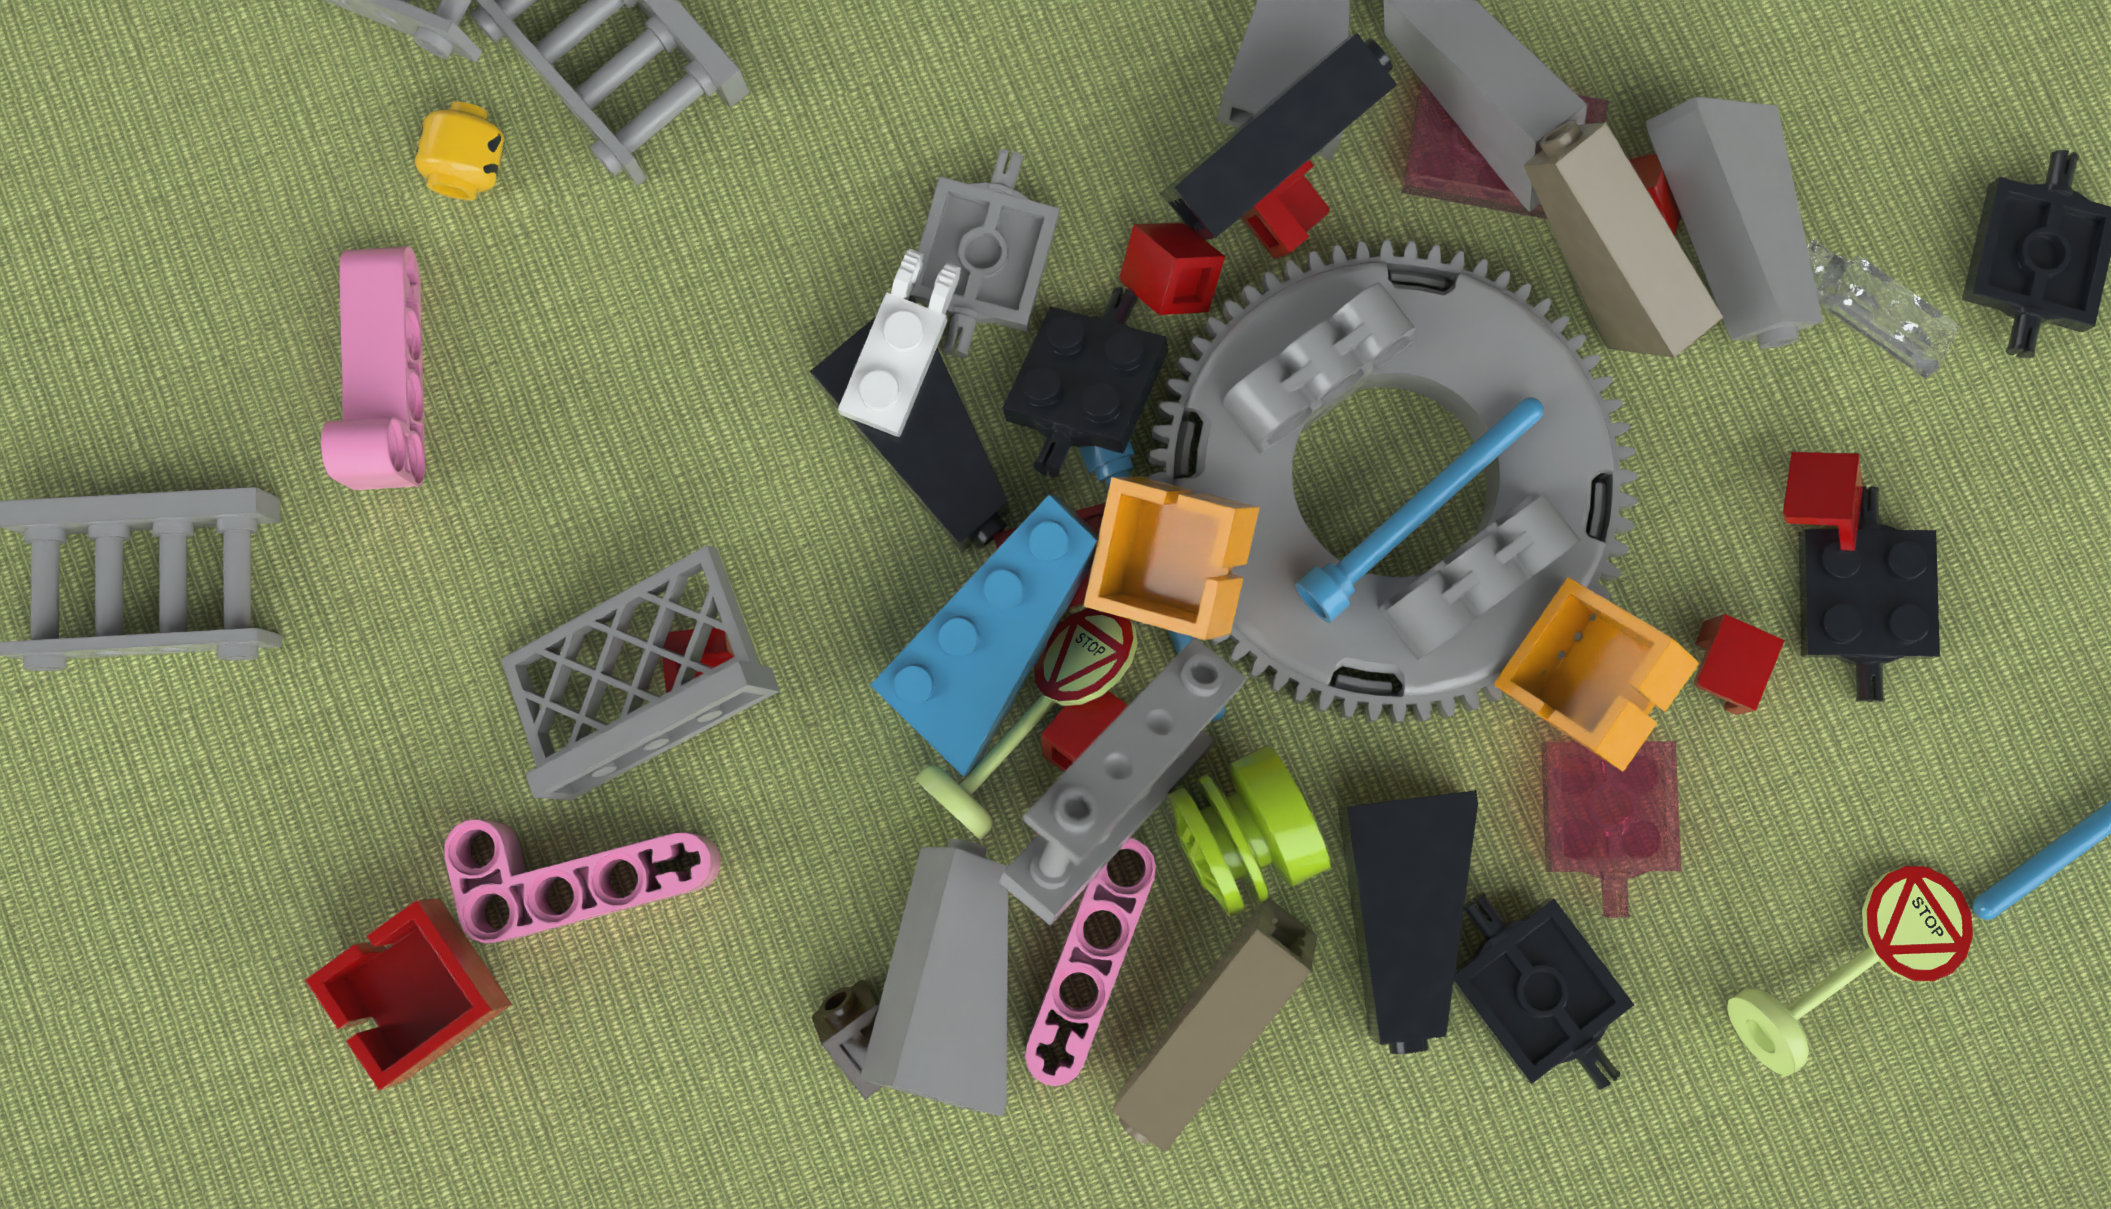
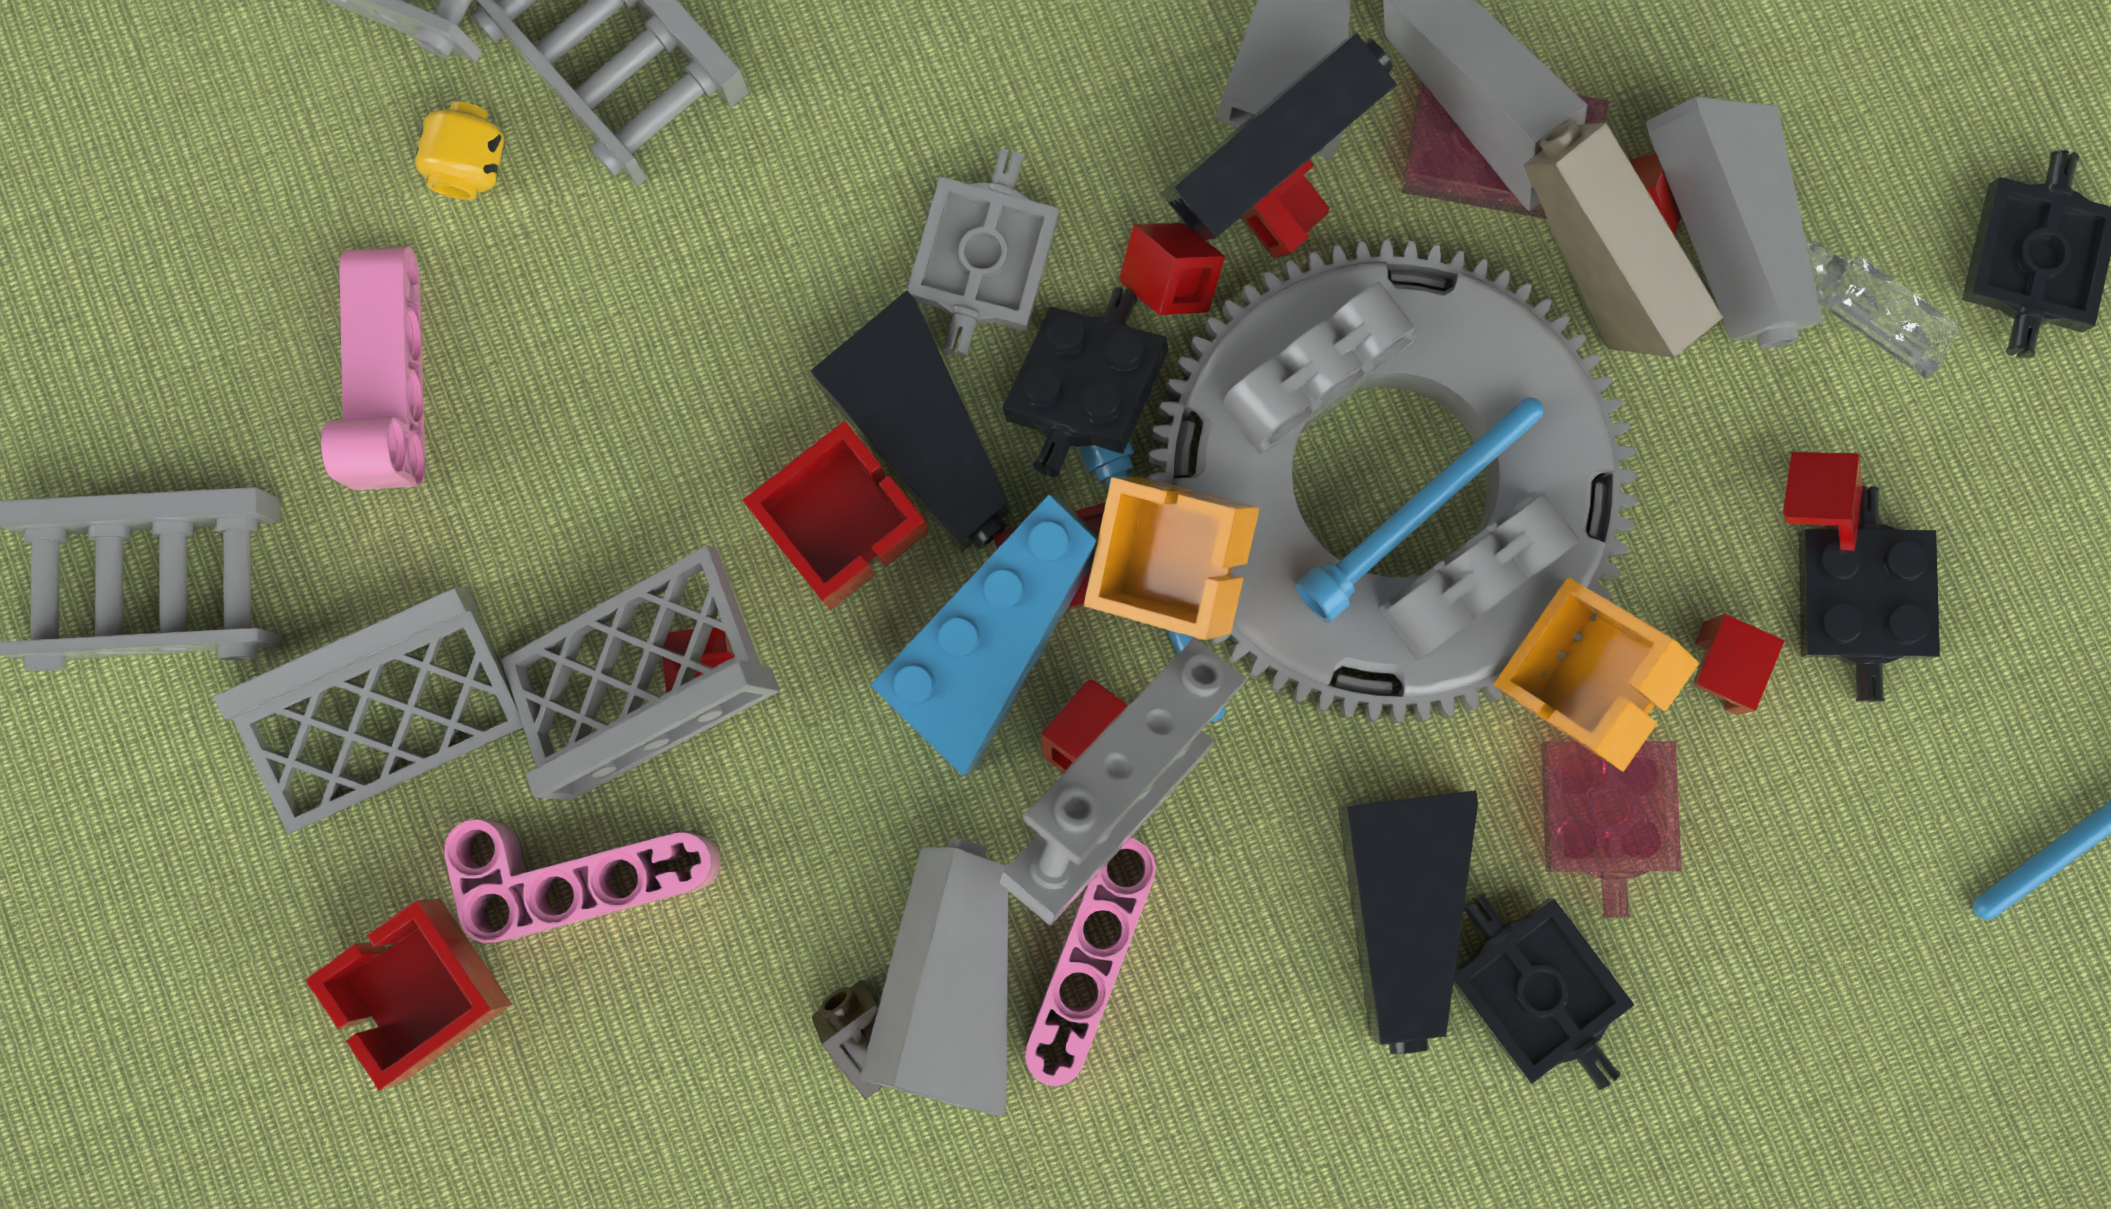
white hinge [838,248,961,437] -> none
yellowish green piece [914,608,1138,841] -> none
dark tan slope [1112,897,1317,1153] -> none
lime wheel [1167,745,1330,918] -> none
yellowish green piece [1727,866,1973,1076] -> none
none -> light grey fence [213,586,523,834]
none -> red piece [742,420,930,611]

